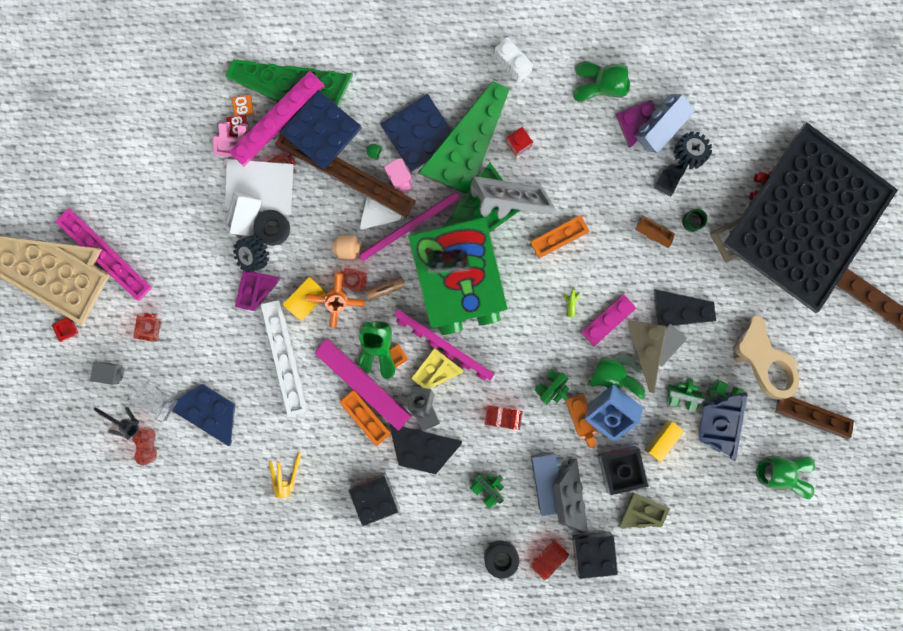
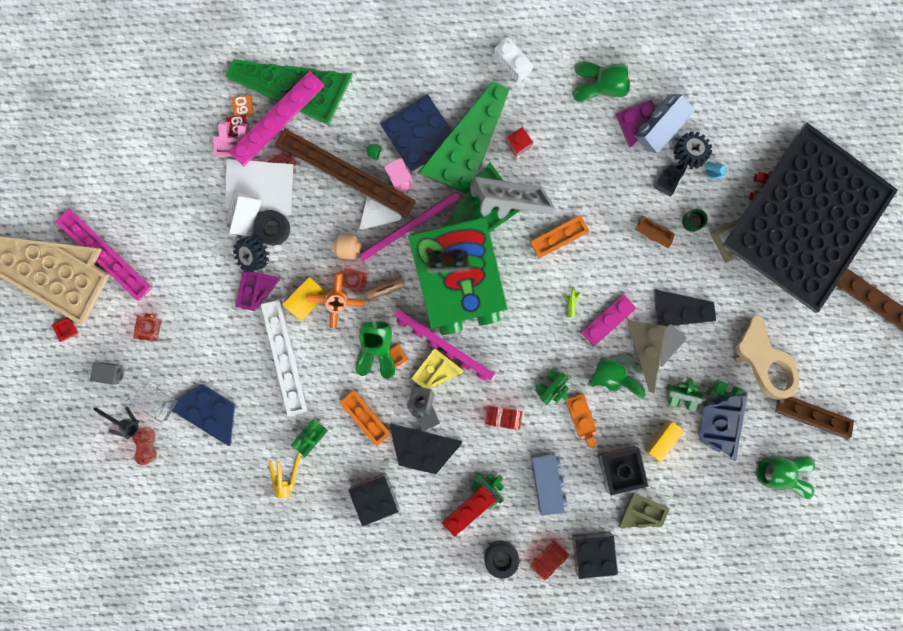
dark blue plate [280,90,362,170] -> none
dark pink tile [314,339,412,431] -> none
dark grey wing [553,459,588,533] -> none
medium blue brick [585,384,643,441] -> none
none -> green hips [291,418,329,457]
none -> red plate [441,486,496,537]
none -> medium azure plate [705,161,726,180]

